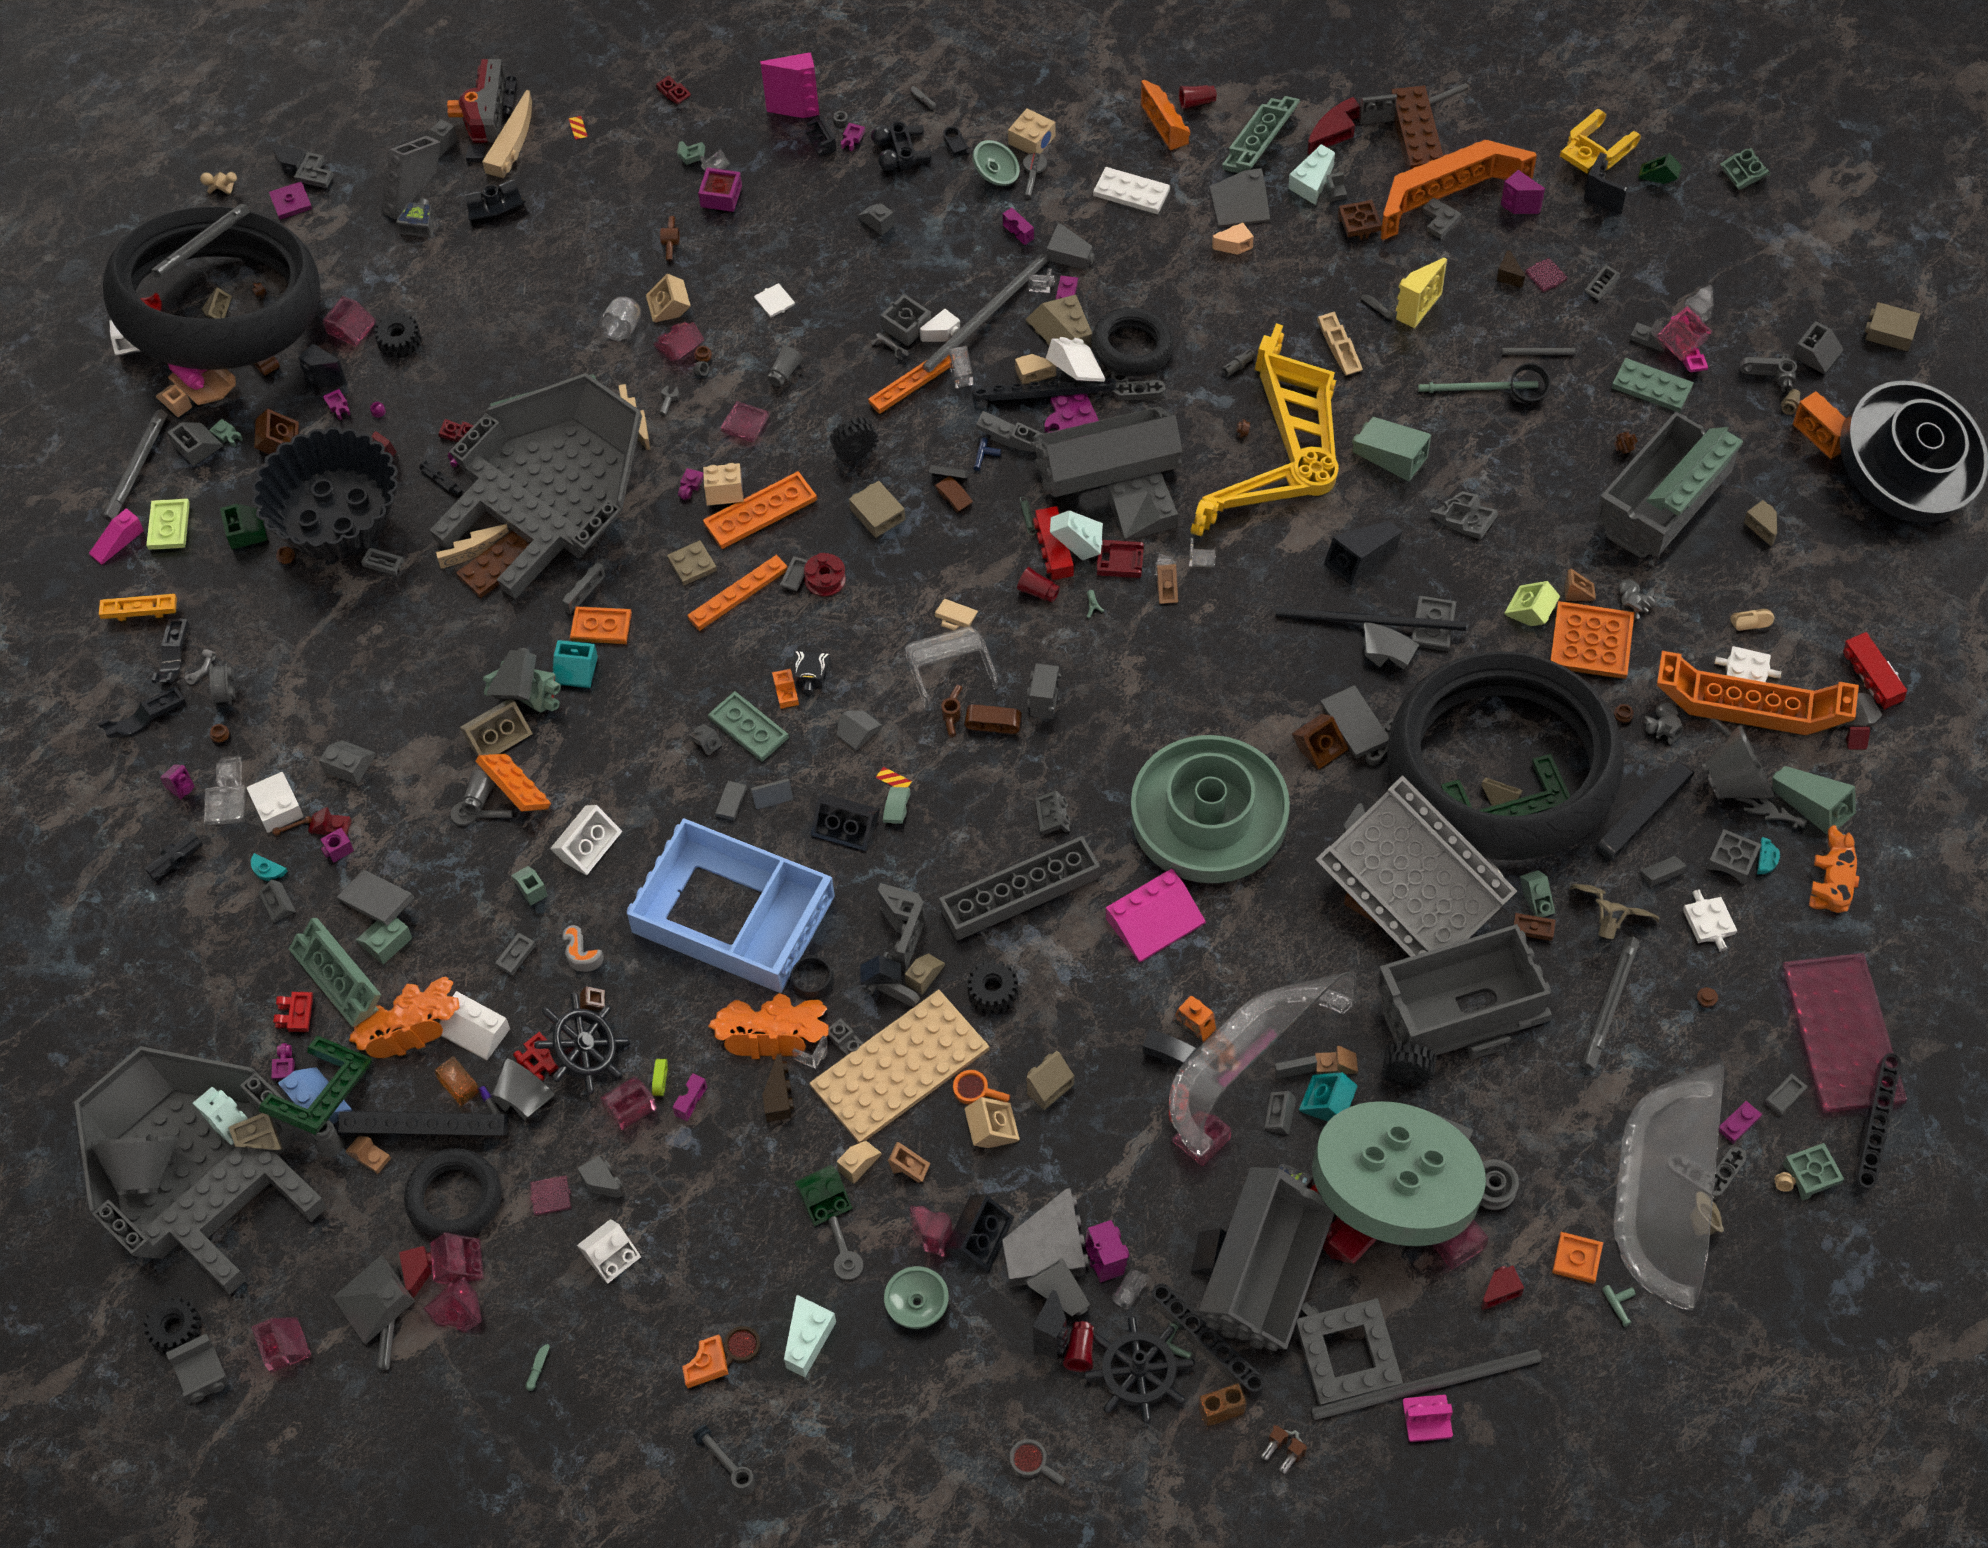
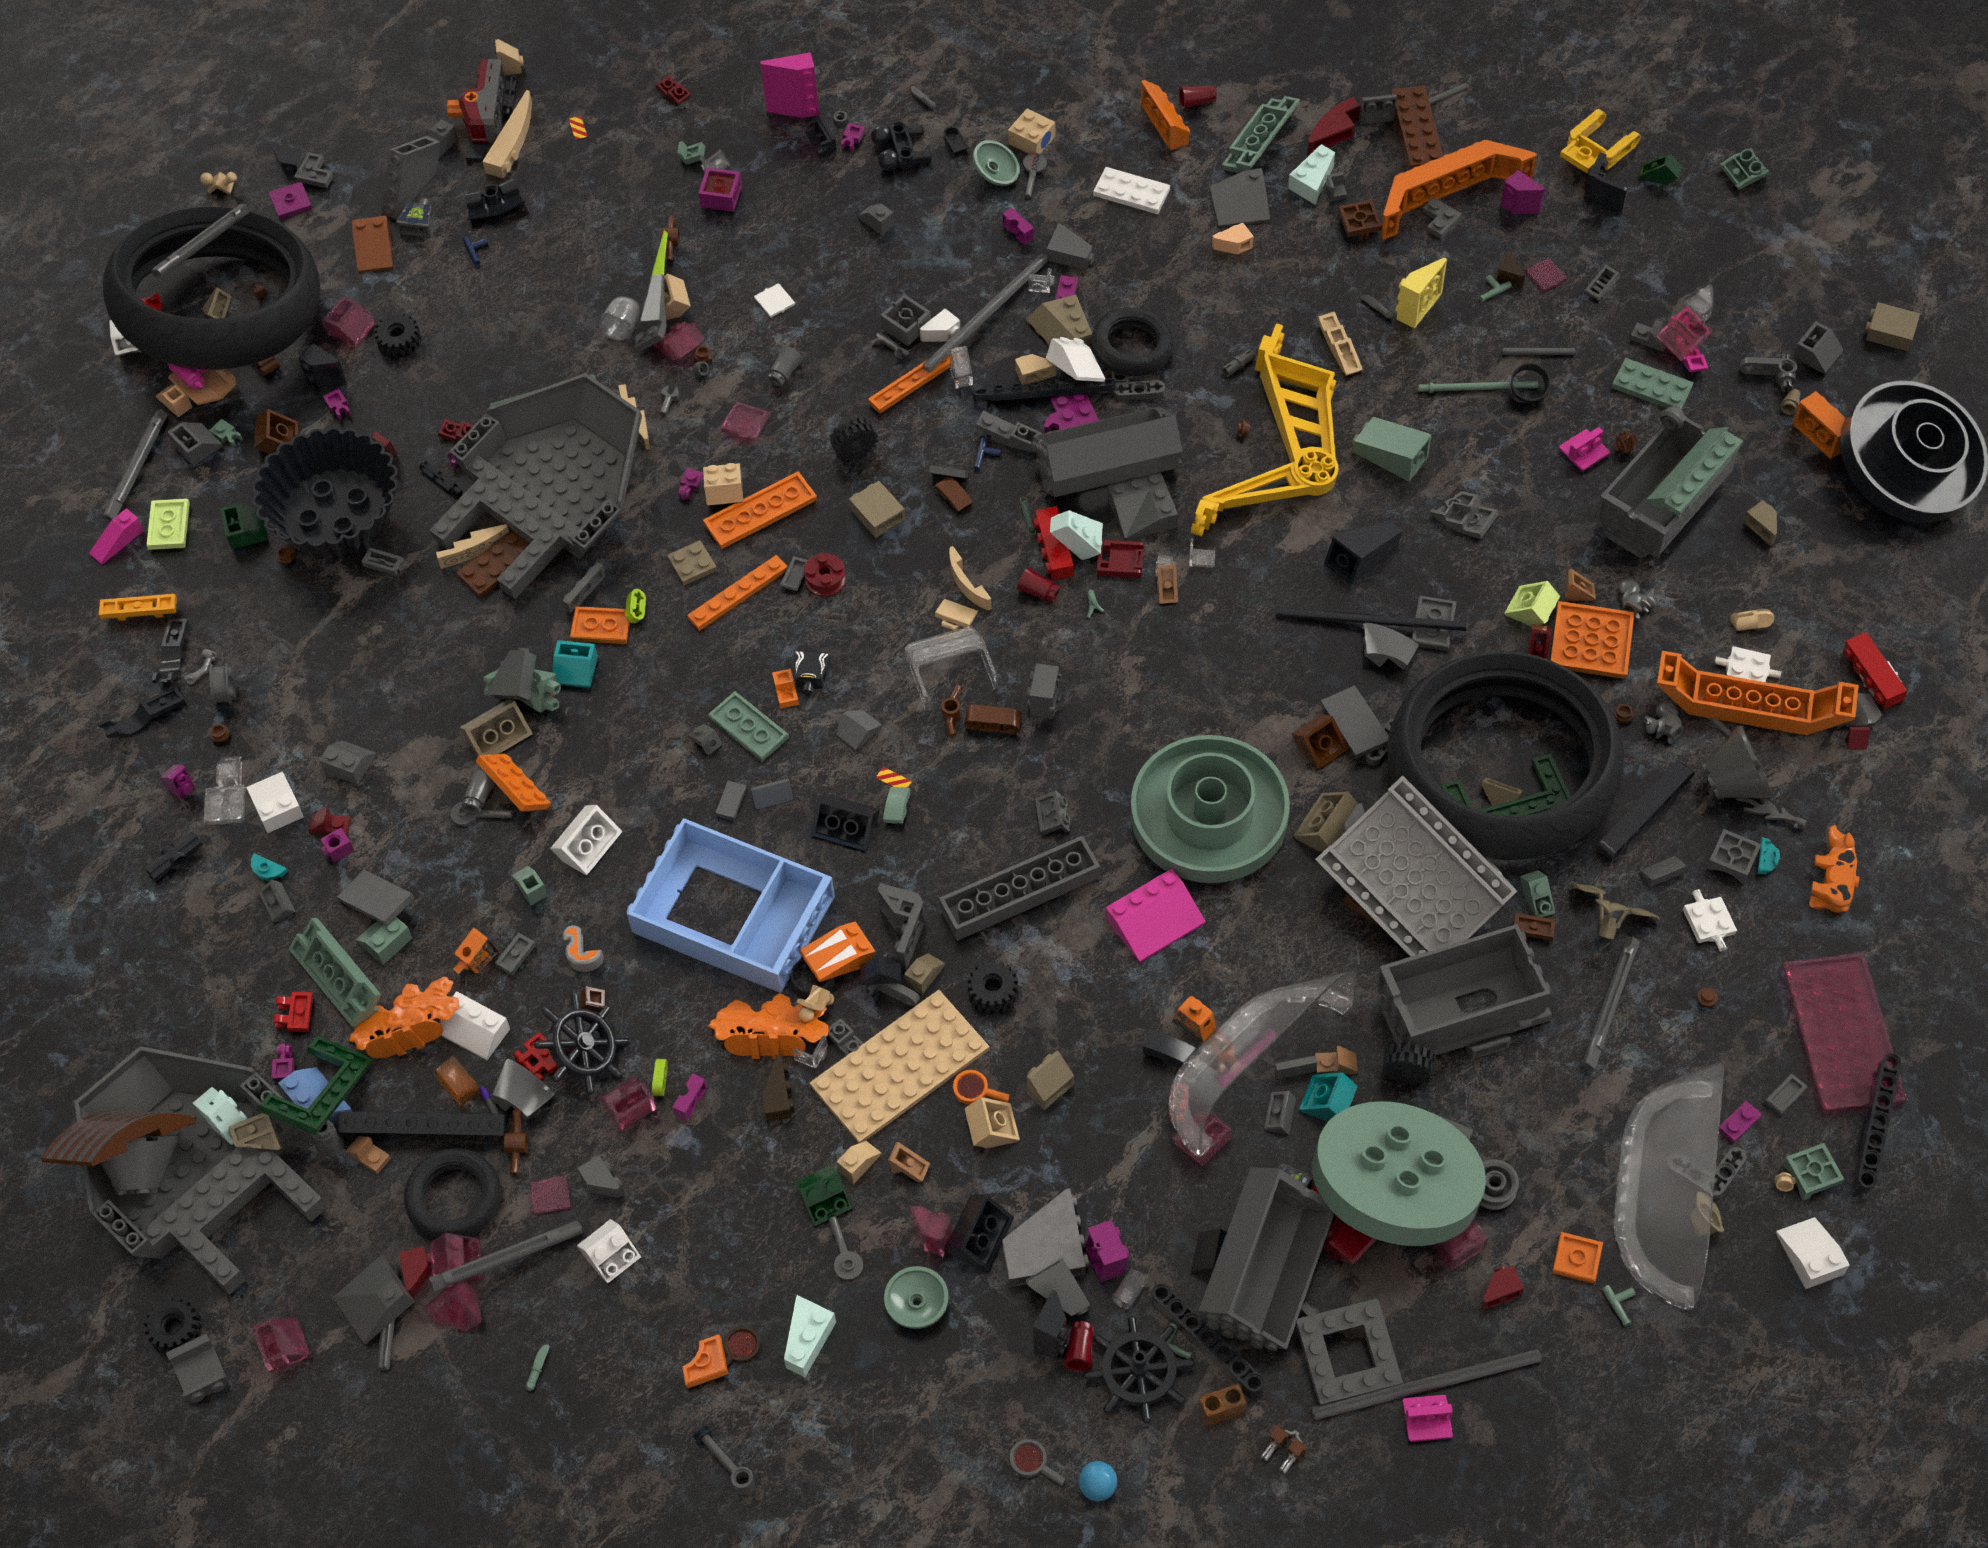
reddish brown hinge [272,816,312,836] -> none
magenta hinge [370,402,386,418] -> none
sand green slope [1772,766,1856,835] -> none
none -> reddish brown slope [41,1110,196,1166]
none -> dark orange slope [352,215,393,273]
none -> dark grey piece [428,1220,583,1291]
none -> orange torso [453,928,499,977]
none -> dark blue piece [463,236,488,266]
none -> tan slope [495,39,524,75]
none -> reddish brown piece [504,1110,528,1175]
none -> lime beam [625,589,646,624]
none -> dark grey plate [635,230,668,352]
none -> tan piece [797,985,834,1022]
none -> orange slope [799,921,876,982]
none -> tan slope [949,546,992,610]
none -> dark azure piece [1078,1461,1117,1502]
none -> dark tan slope [1293,791,1358,852]
none -> sand green piece [1479,275,1512,302]
none -> dark red slope [1528,625,1551,659]
none -> dark pink bracket [1559,427,1610,471]
none -> dark grey cone [1660,406,1685,430]
none -> white slope [1776,1217,1850,1289]

